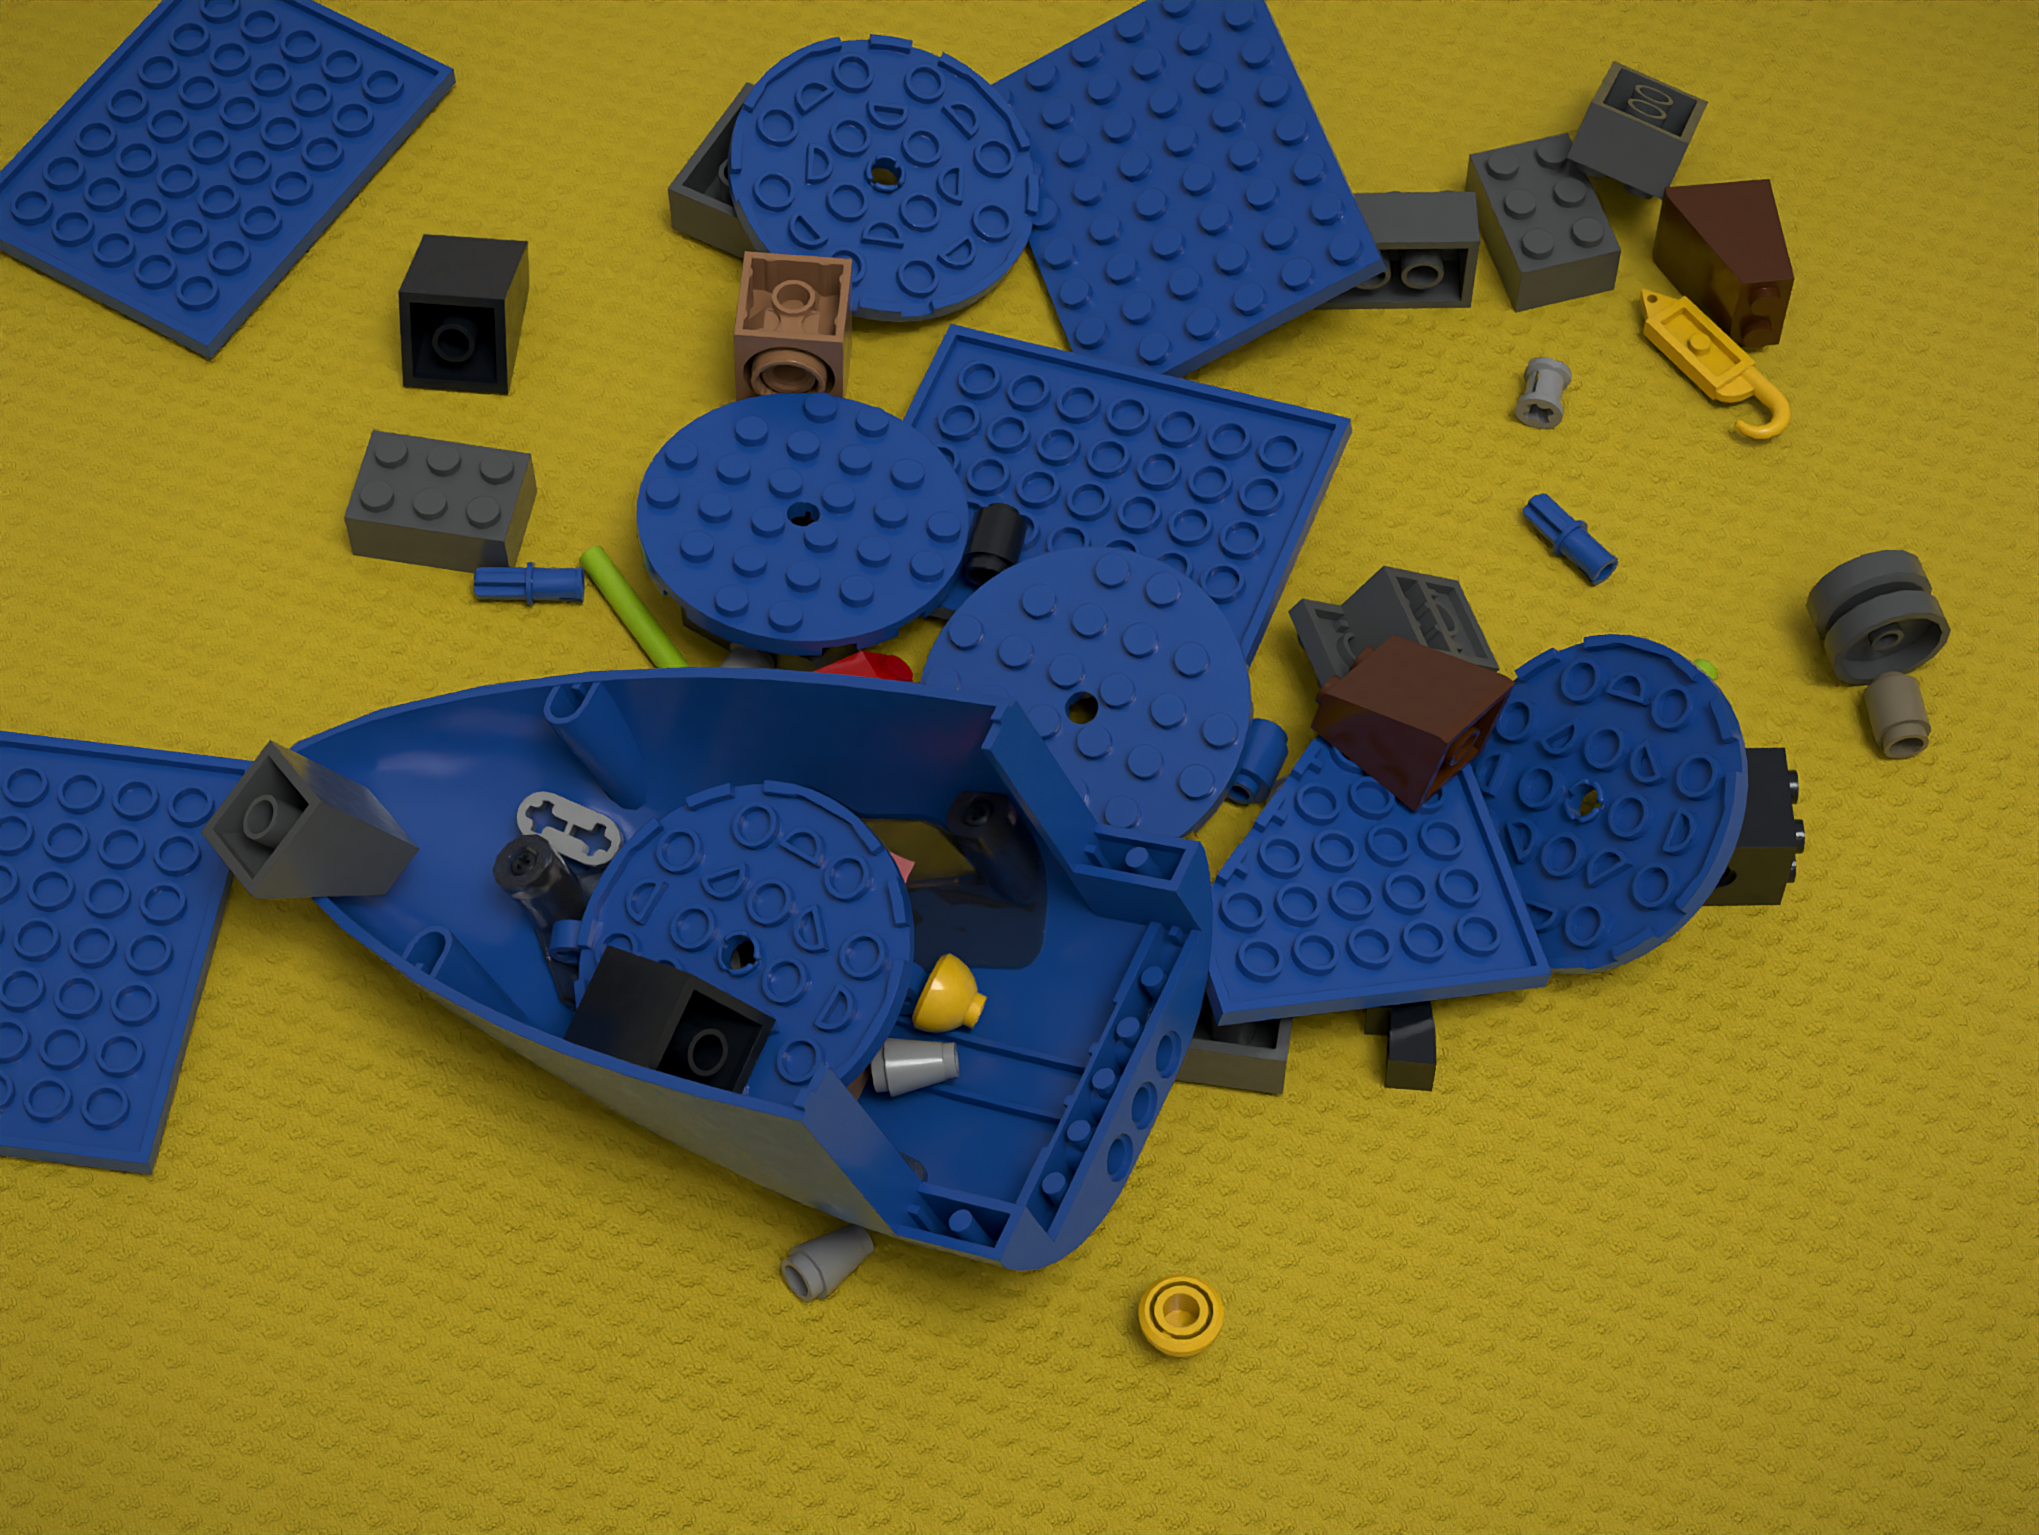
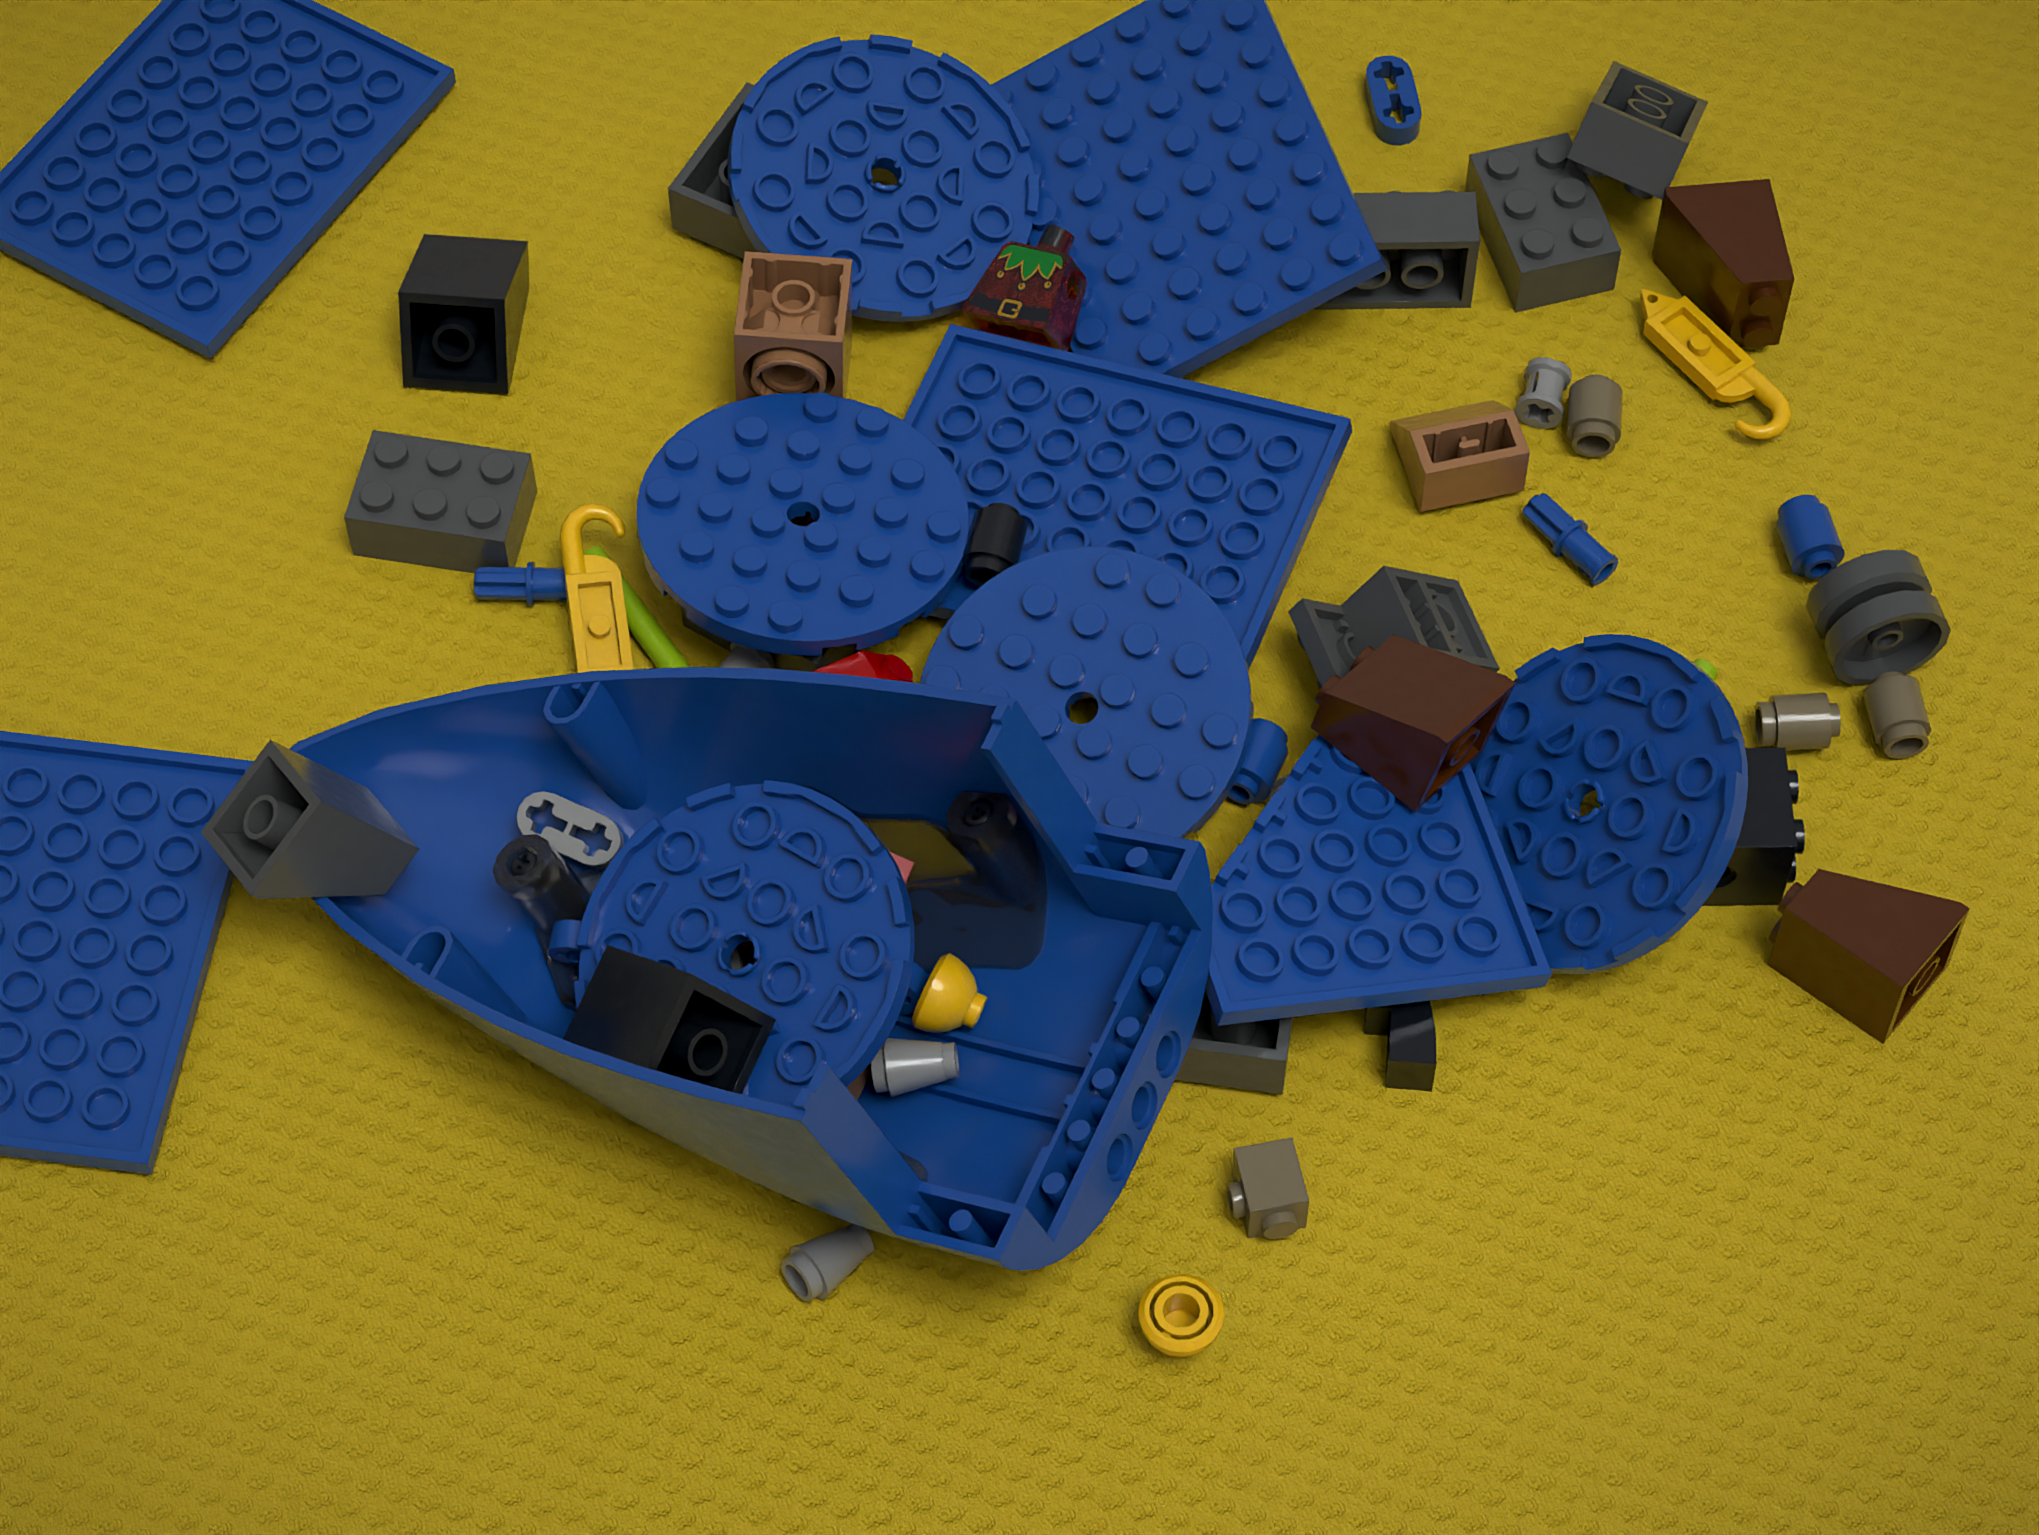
none -> yellow plate [560,503,634,673]
none -> clear red torso [962,225,1087,351]
none -> dark tan brick [1226,1138,1309,1239]
none -> blue beam [1365,55,1421,146]
none -> medium nougat slope [1389,400,1530,512]
none -> dark tan brick [1567,374,1623,457]
none -> dark tan brick [1754,693,1841,751]
none -> reddish brown slope [1768,869,1970,1044]
none -> blue brick [1776,495,1845,579]

